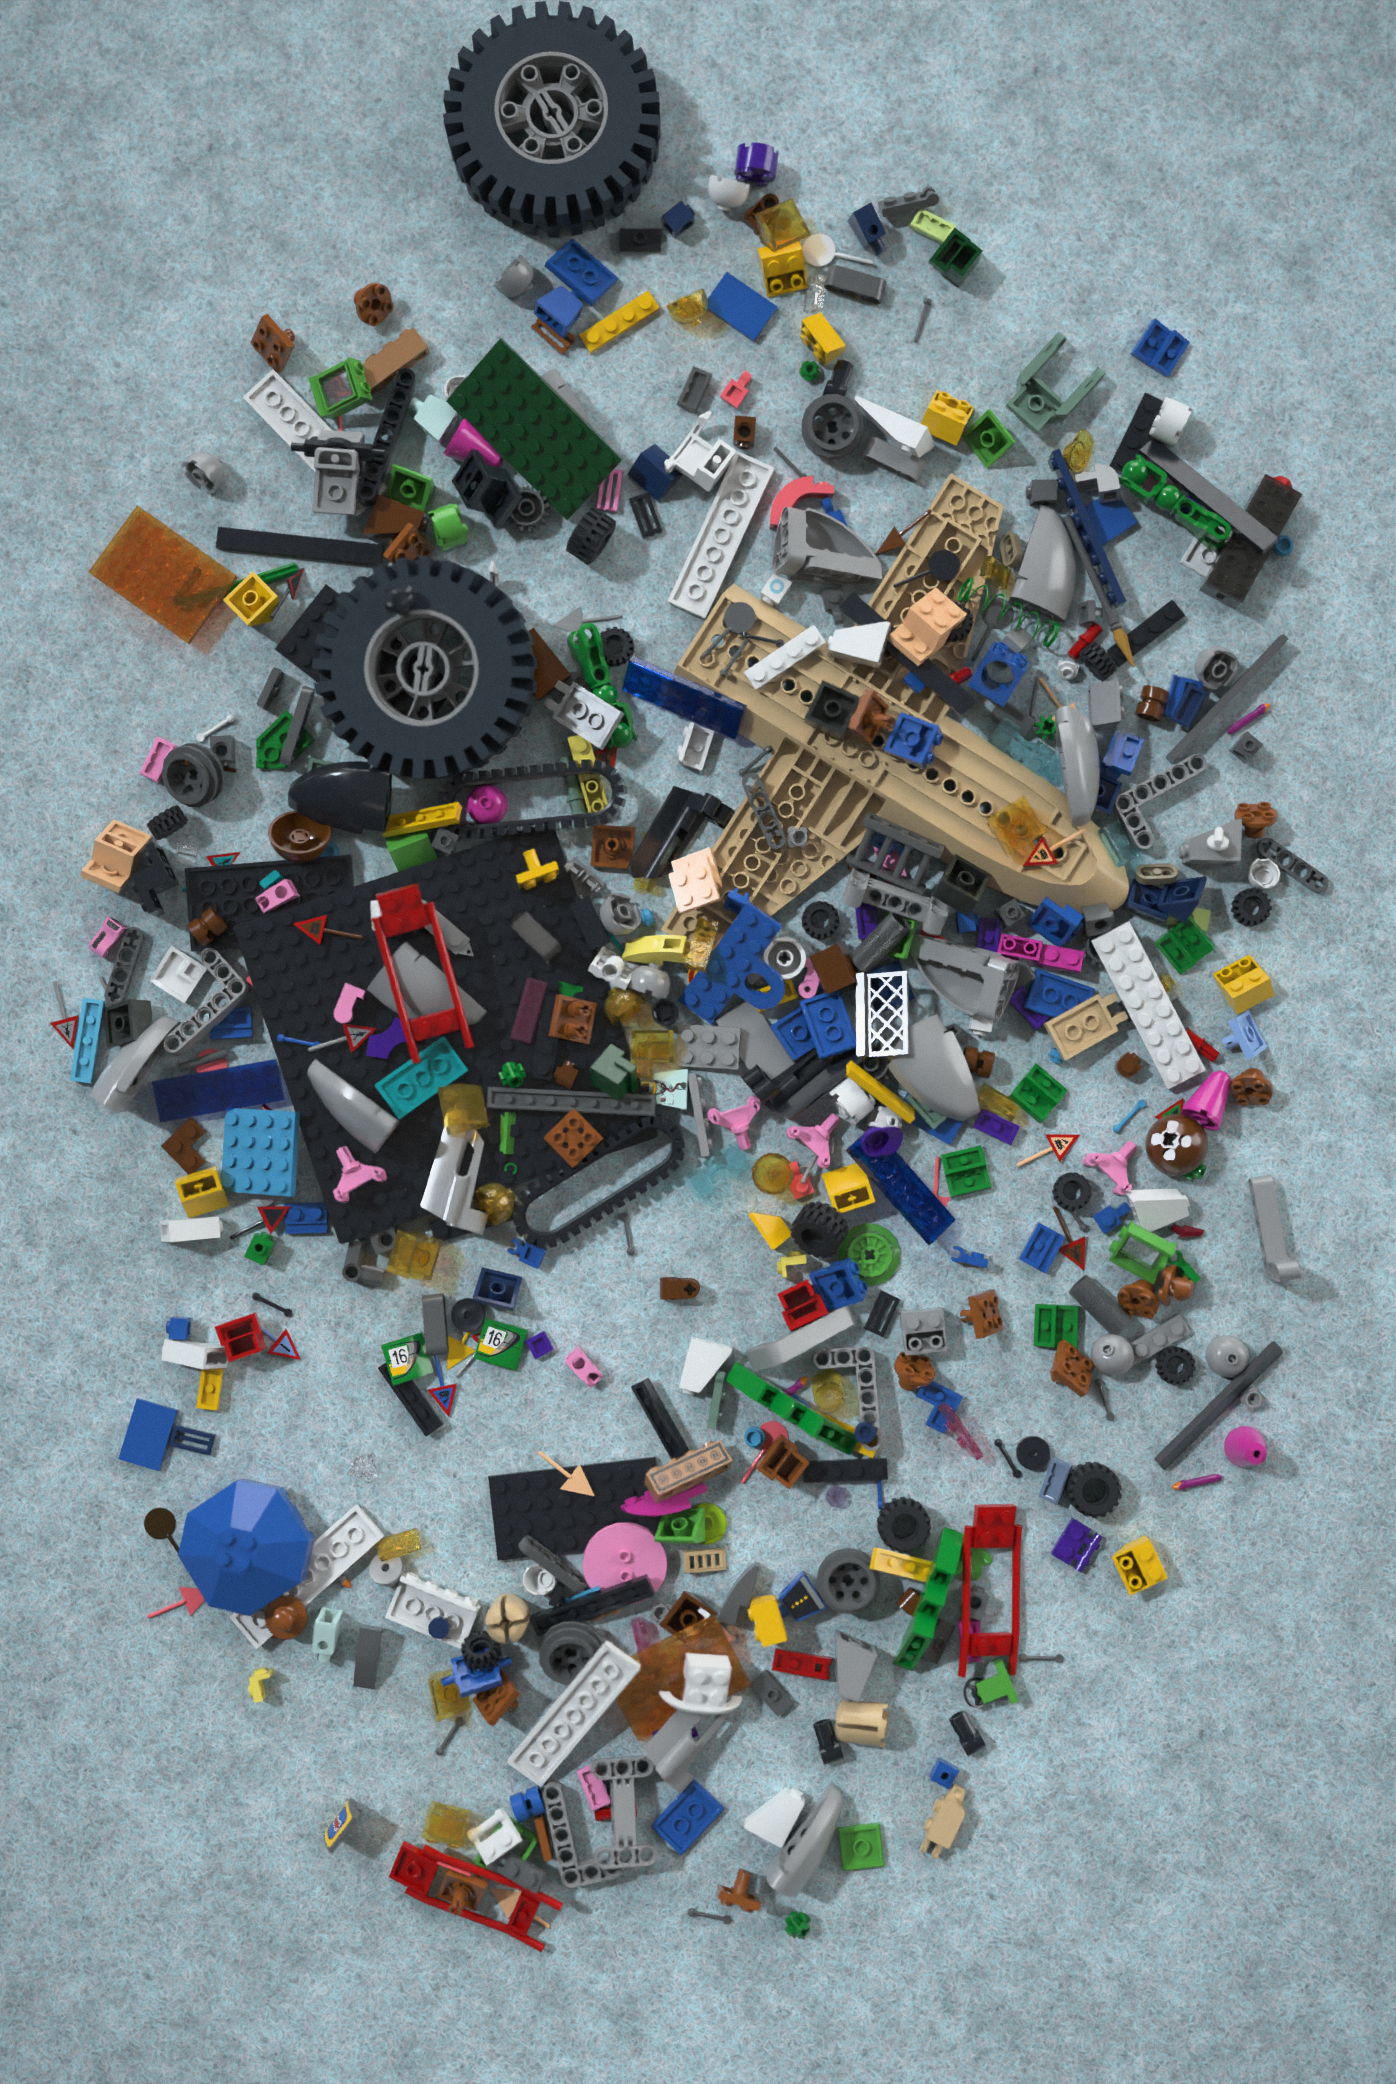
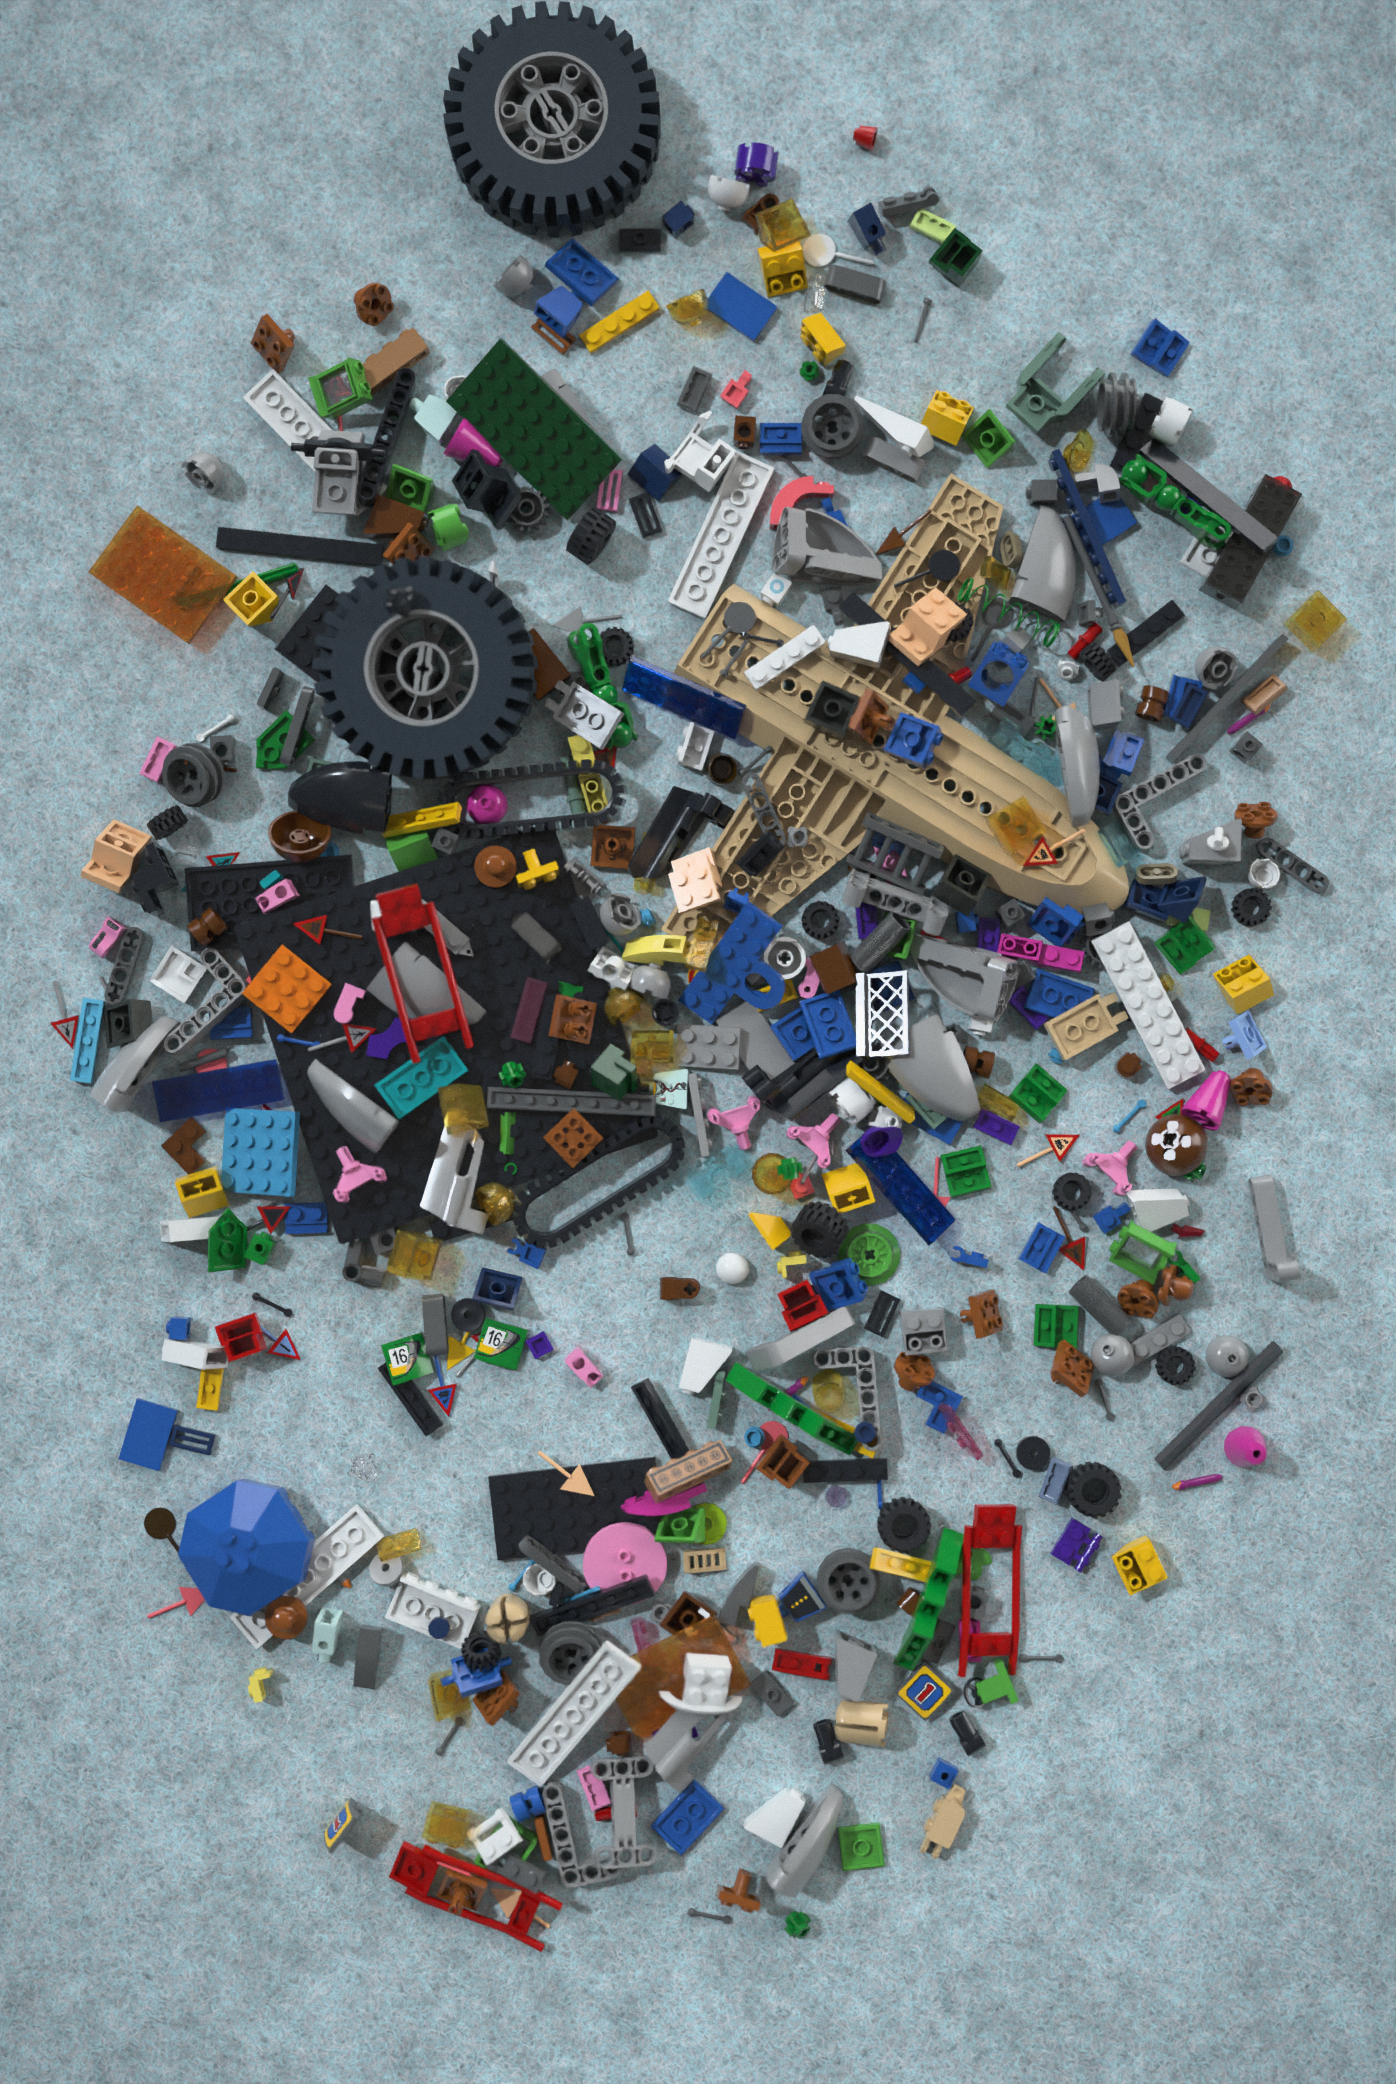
none -> green tile [208,1208,247,1273]
none -> orange plate [242,945,332,1033]
none -> dark orange plate [474,846,517,888]
none -> dark azure hinge [509,1559,536,1592]
none -> reddish brown plate [606,1730,632,1756]
none -> dark brown hair [706,752,738,786]
none -> white hair [716,1253,749,1284]
none -> black hinge [736,831,784,877]
none -> blue plate [760,423,801,455]
none -> green gear [777,1157,803,1180]
none -> red hat [853,125,878,151]
none -> slope [895,1660,956,1722]
none -> dark grey wheel [1097,372,1139,437]
none -> medium nougat tile [1241,674,1288,716]
none -> clear yellow brick [1283,590,1347,653]

